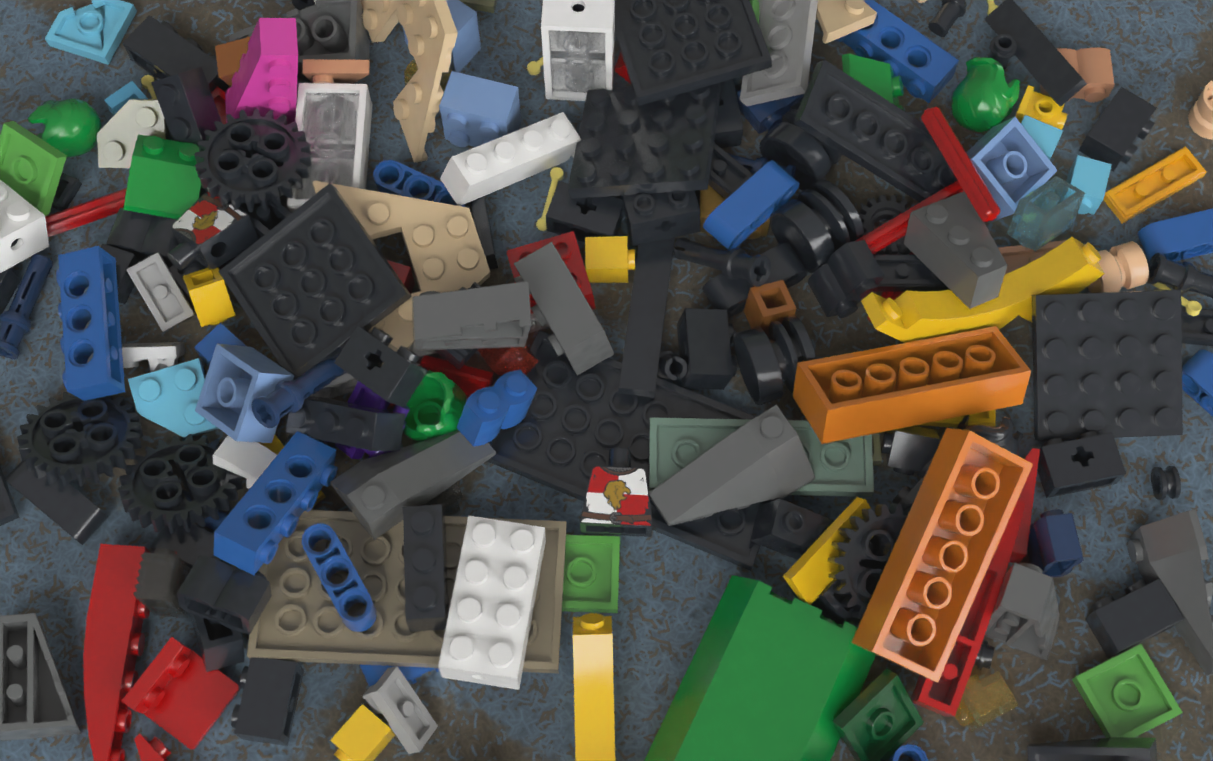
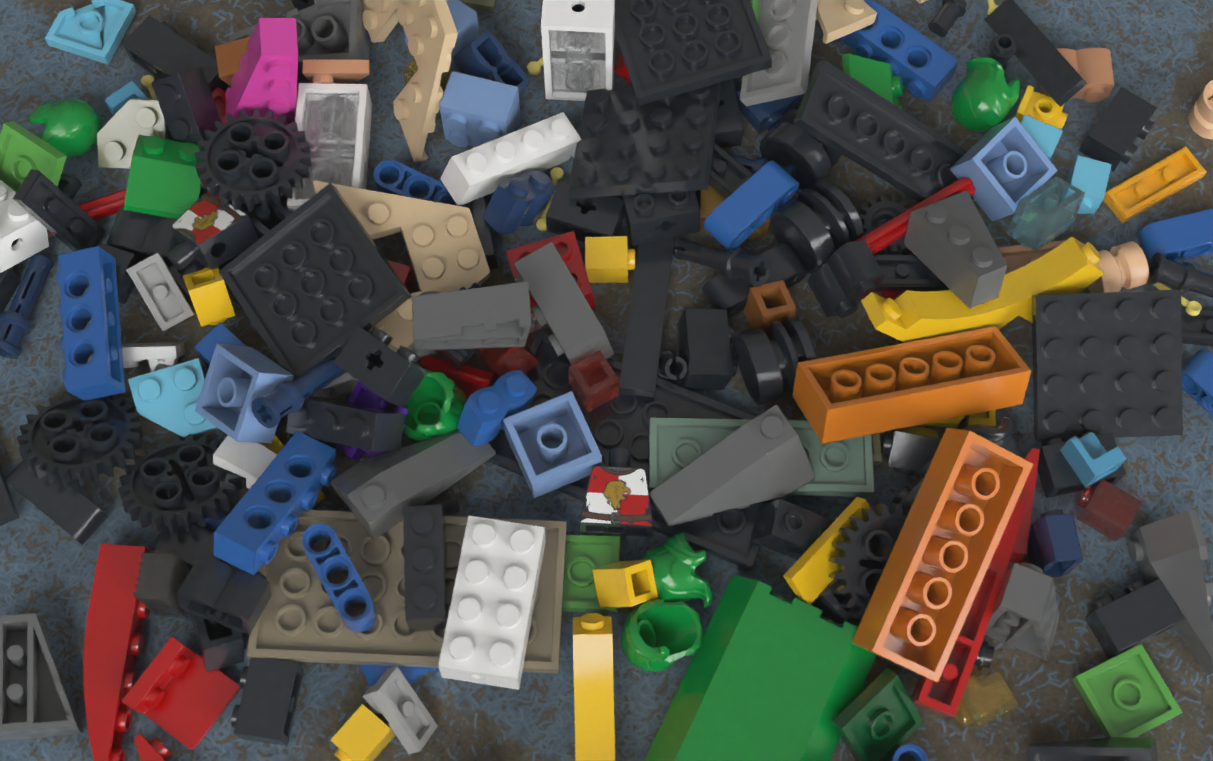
red axle [921,106,1001,222] -> none
black bush [1151,466,1181,500] -> none
none -> black tile [12,169,106,252]
none -> dark blue brick [453,31,529,93]
none -> dark blue brick [482,170,556,234]
none -> medium blue brick [503,391,602,498]
none -> clear red brick [568,350,619,412]
none -> yellow brick [592,560,658,607]
none -> green hair [621,598,704,672]
none -> green hair [641,532,712,608]
none -> dark azure panel [1060,433,1127,488]
none -> clear red brick [1076,479,1142,542]

